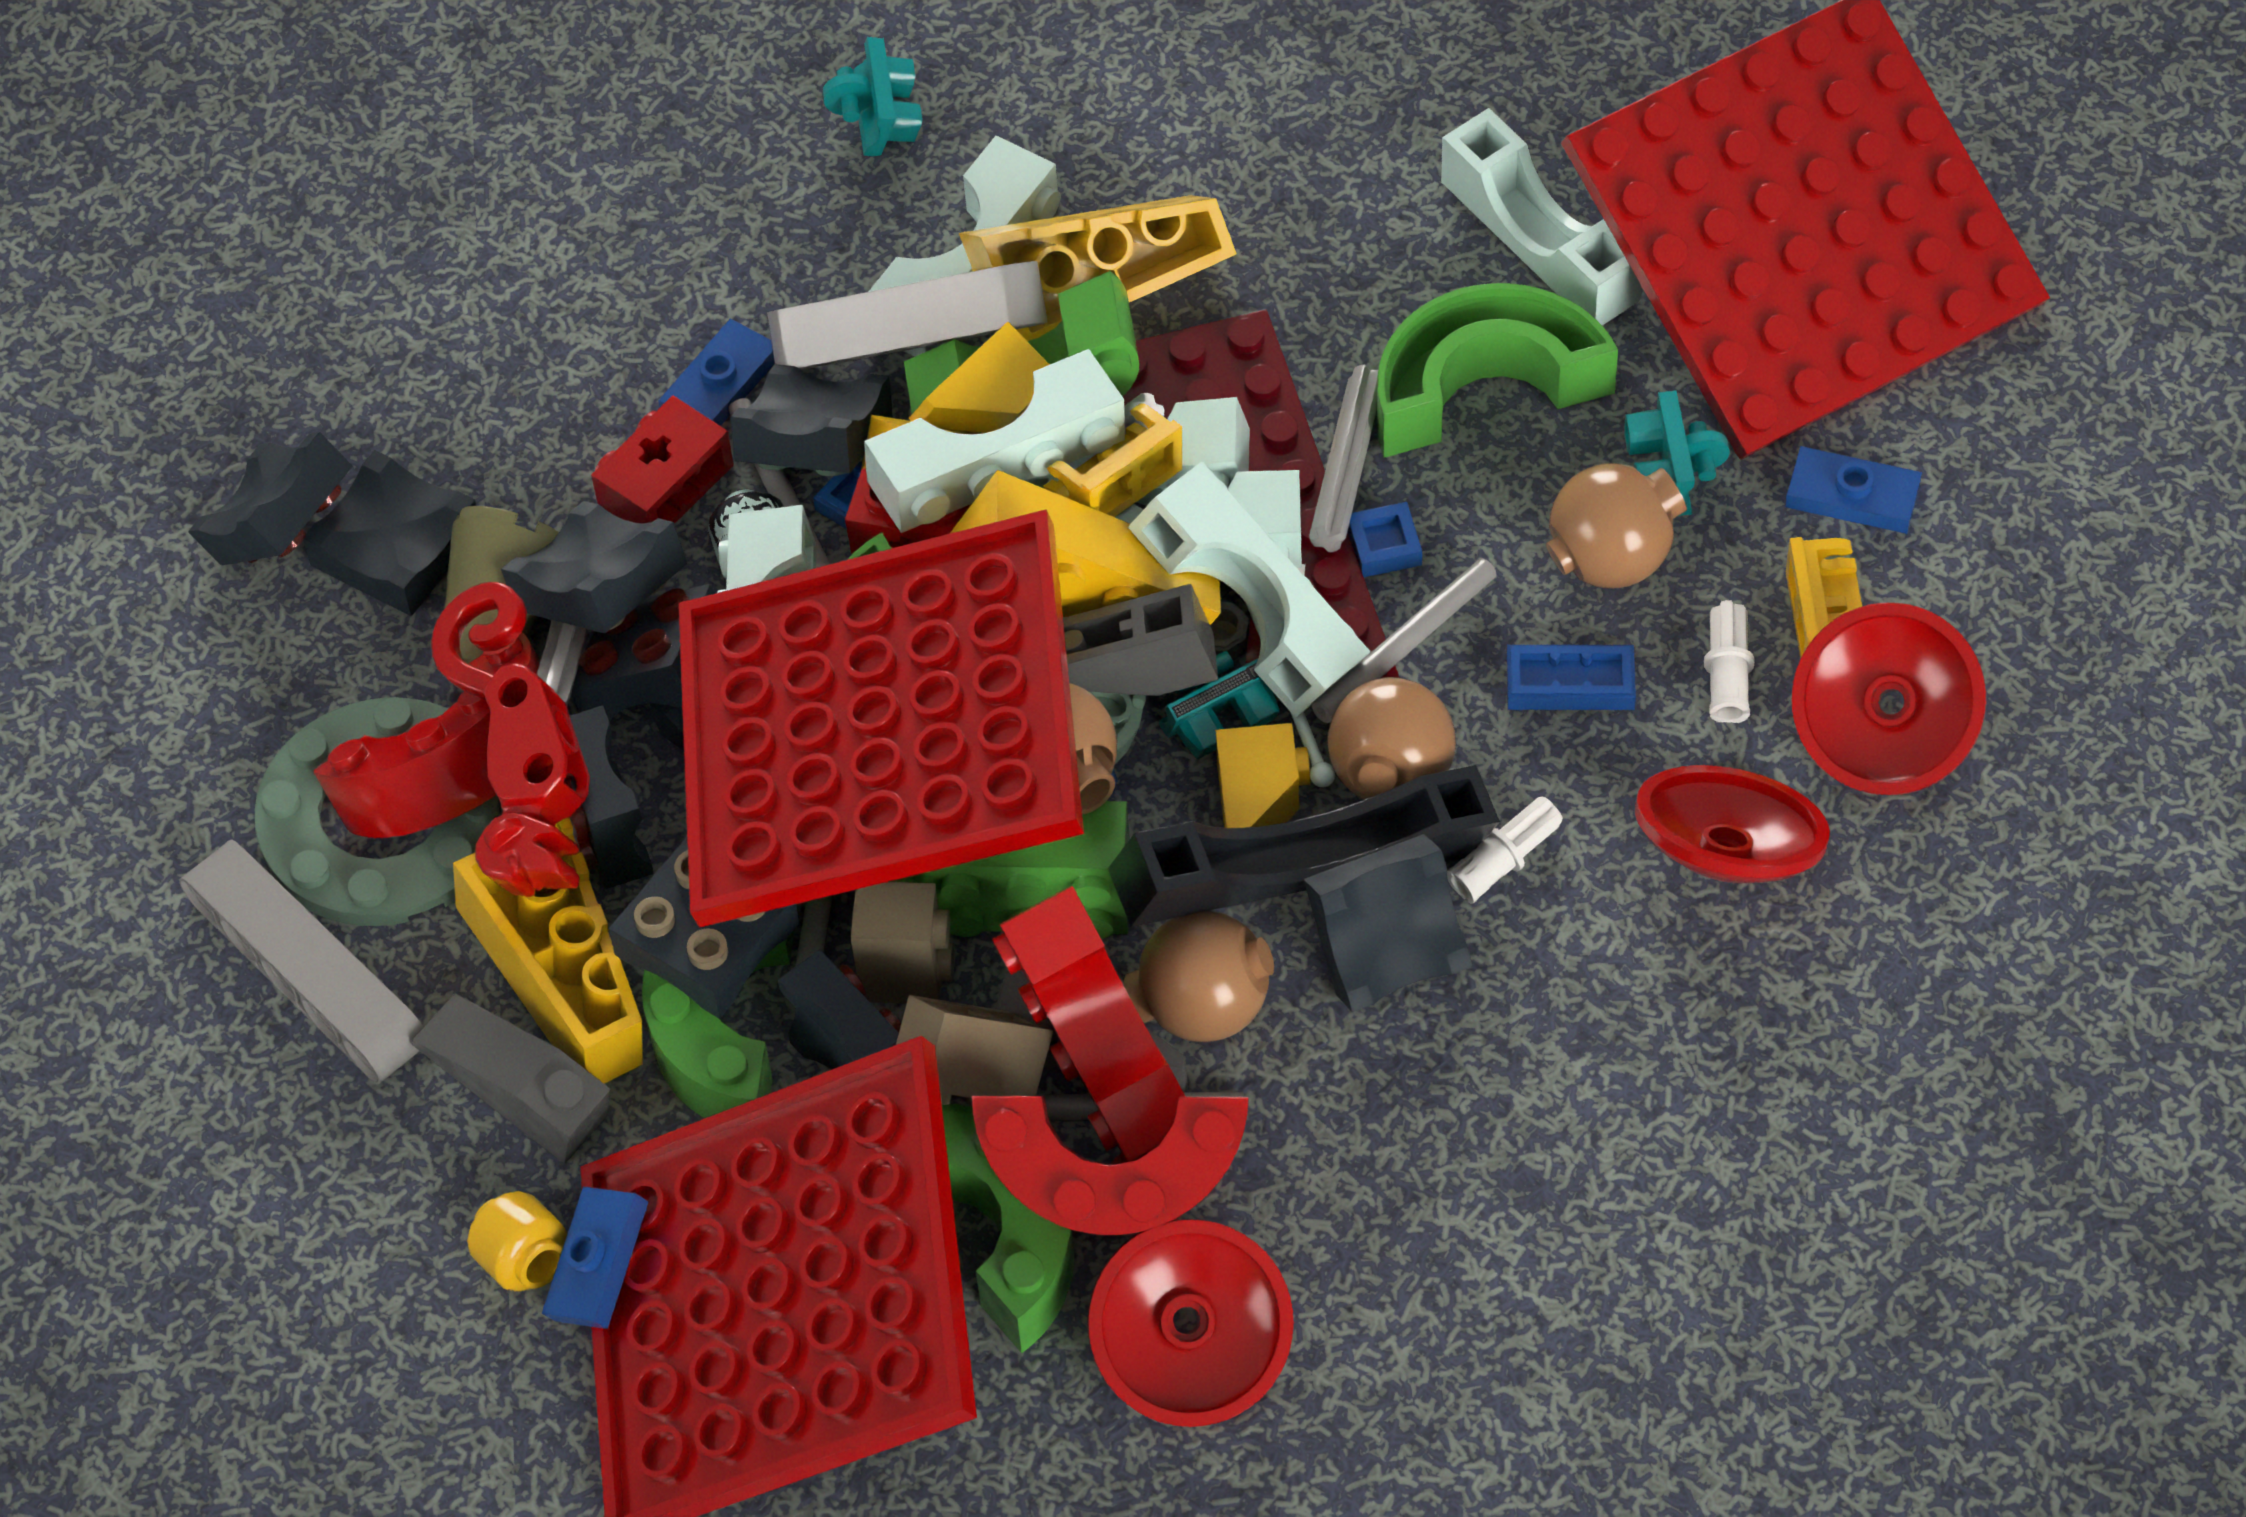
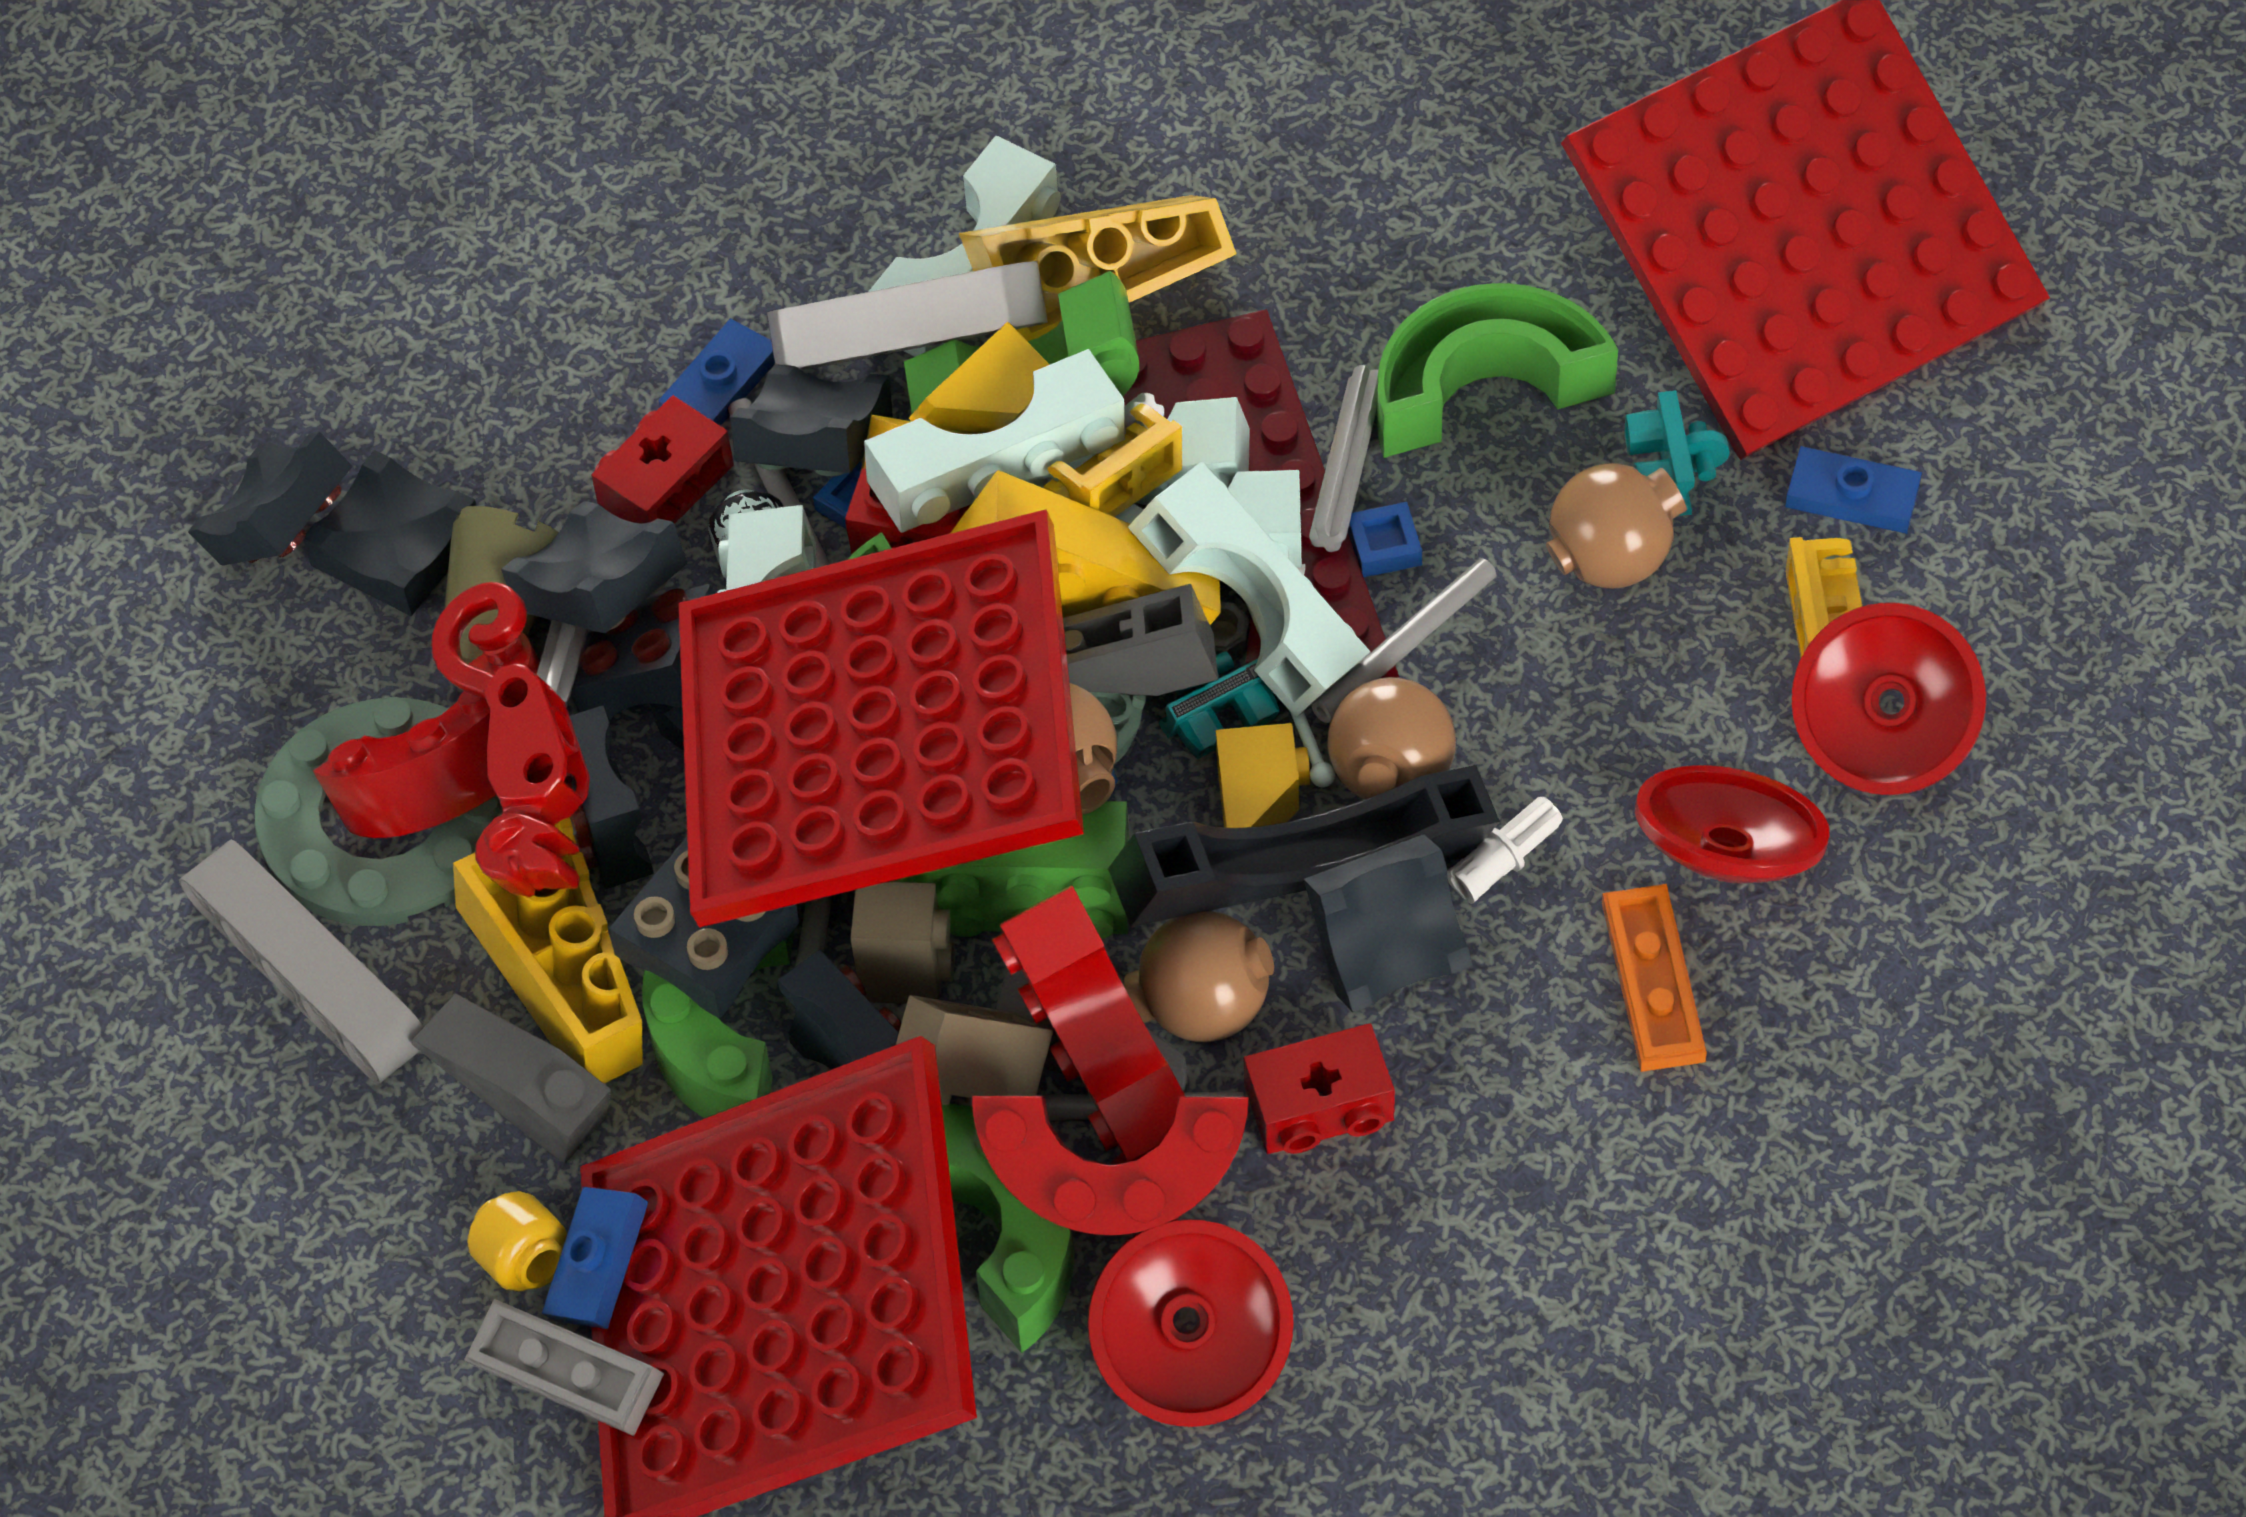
teal hips [822,37,922,156] -> none
light aqua arch [1441,108,1642,325] -> none
blue plate [1507,645,1636,710] -> none
white axle [1704,600,1755,723] -> none
none -> light grey tile [464,1299,664,1436]
none -> red brick [1243,1023,1395,1154]
none -> orange tile [1602,884,1707,1072]

